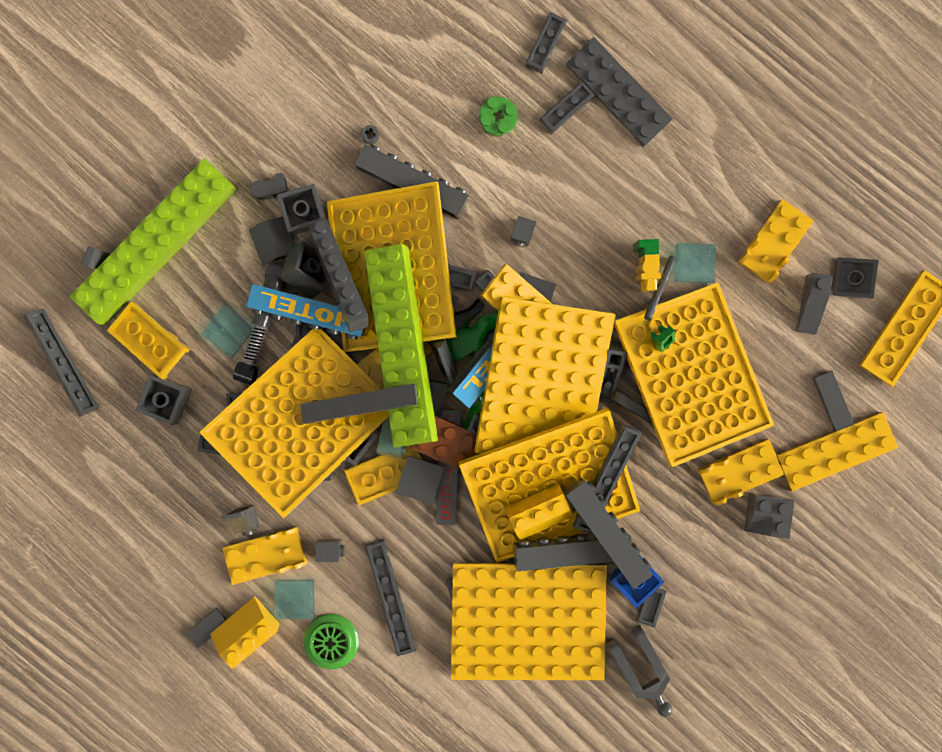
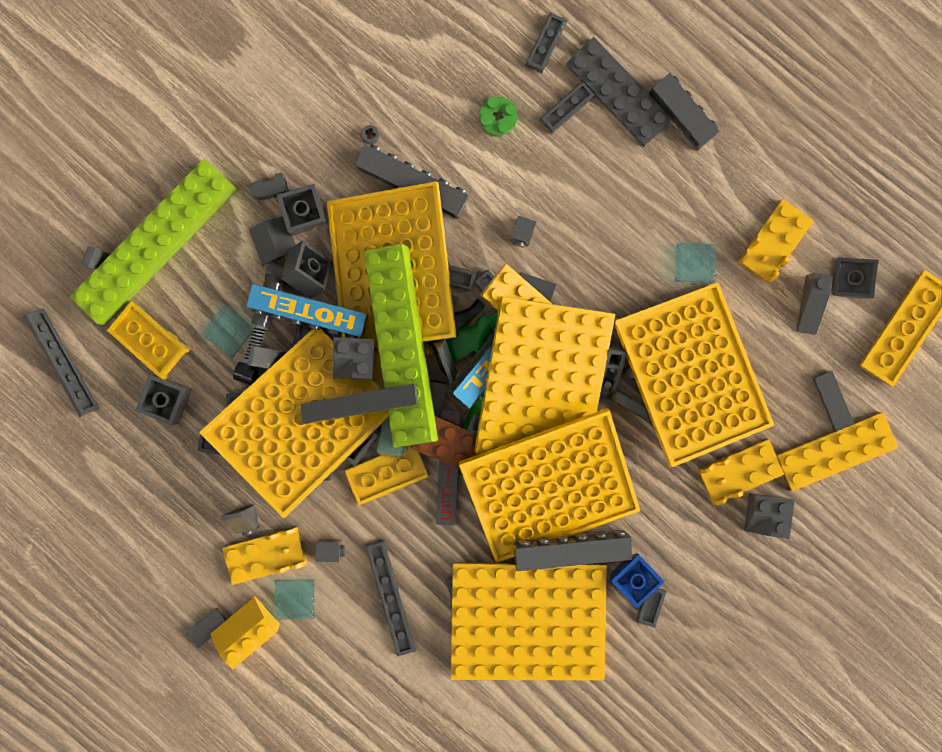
bright green piece [303,614,359,669] -> none
dark grey brick [308,219,368,333] -> none
dark grey tile [396,456,444,504] -> none
yellow slope [505,483,574,540] -> none
dark grey brick [562,477,653,589] -> none
dark grey tile [573,424,642,533] -> none
dark grey piece [607,625,672,717] -> none
yellow hips [633,239,661,292] -> none
dark grey bar [644,255,676,321] -> none
green tile [651,325,675,352] -> none
none -> dark grey slope [247,345,287,369]
none -> dark grey slope [333,337,374,380]
none -> dark grey brick [649,73,720,151]

